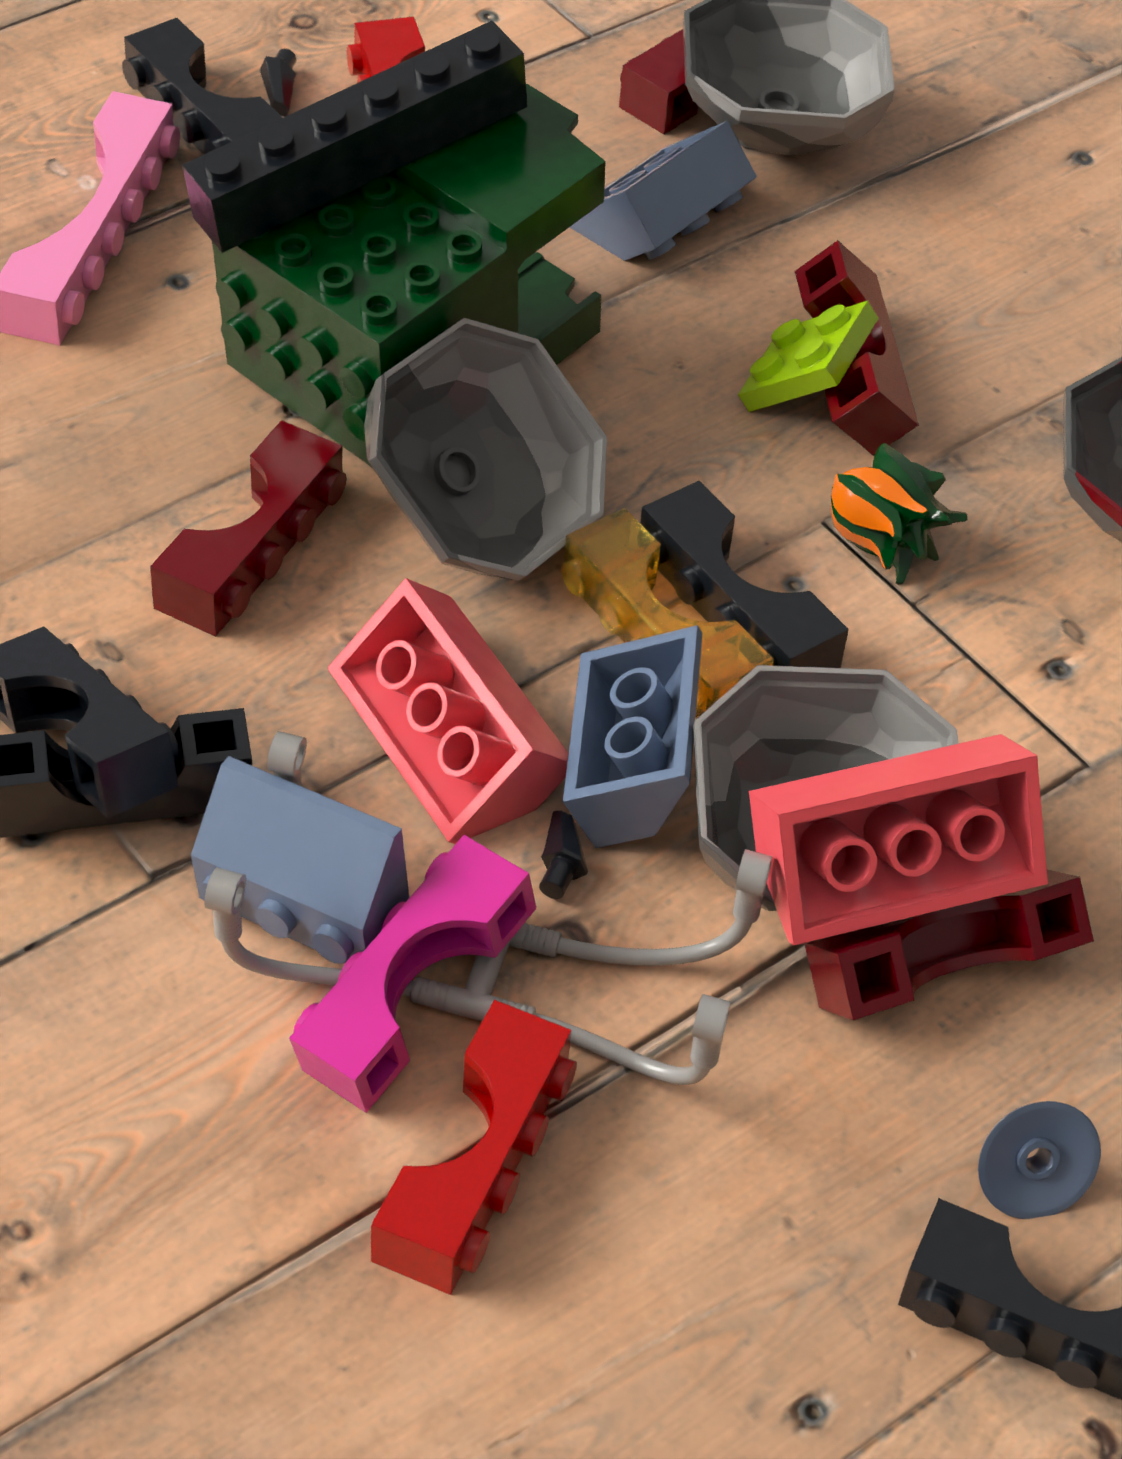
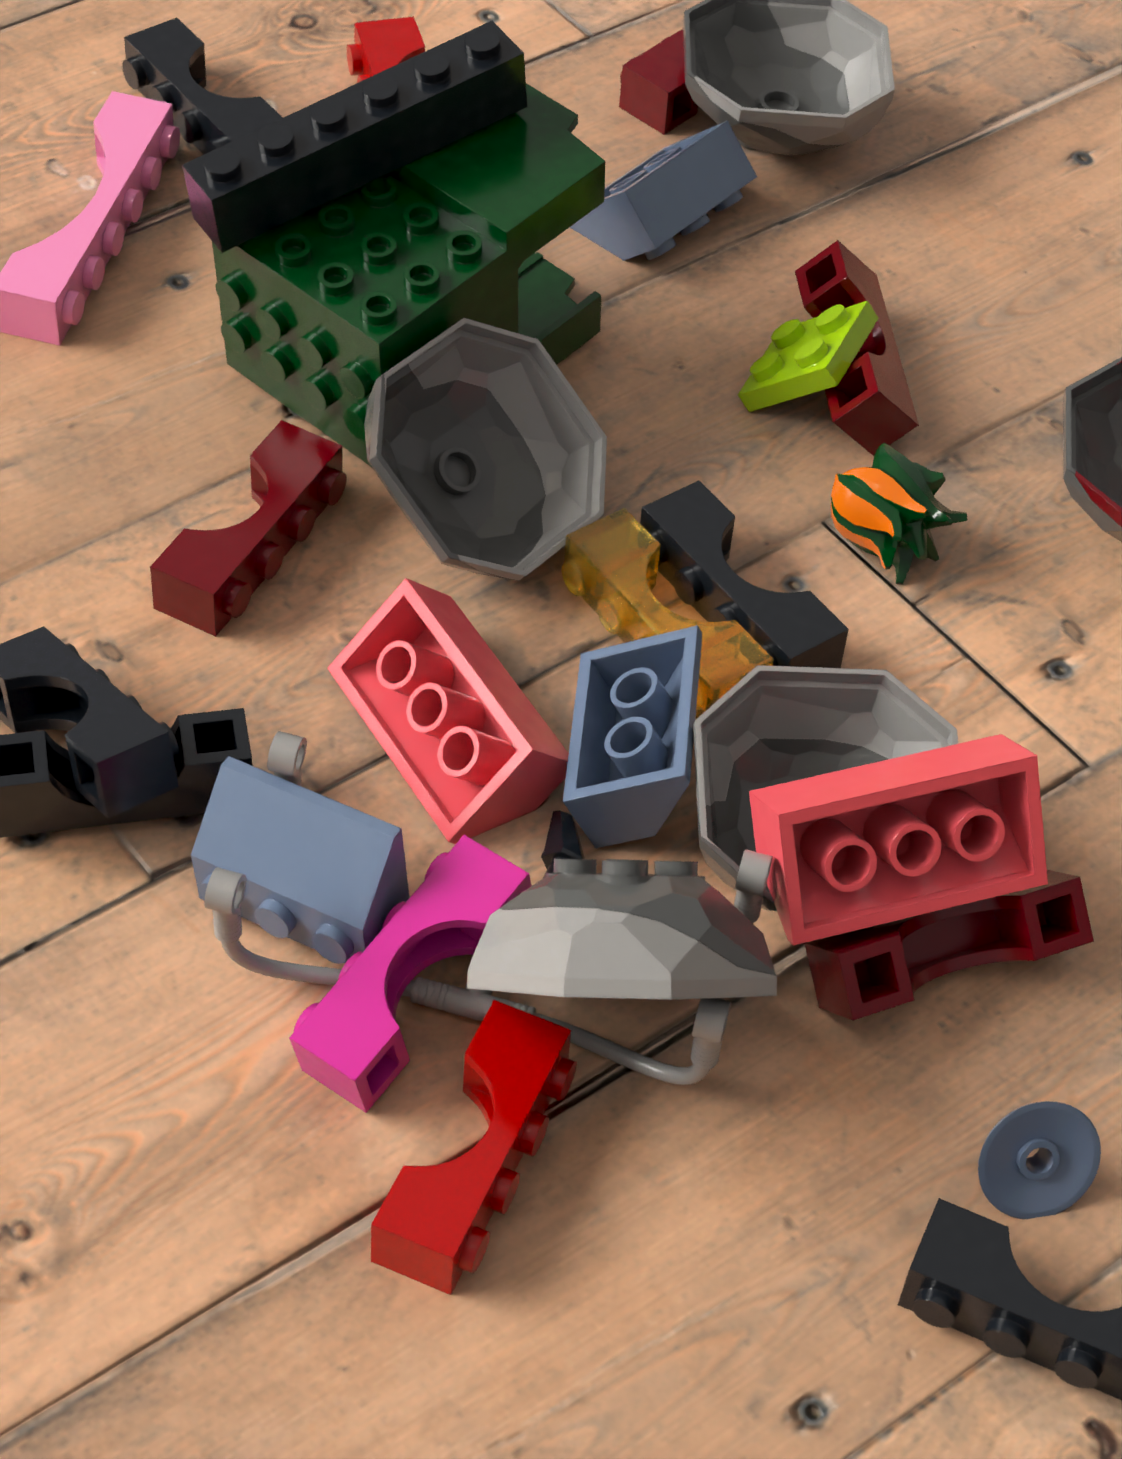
black bar [260,48,297,117] -> none
none -> light grey rock [467,859,777,1000]

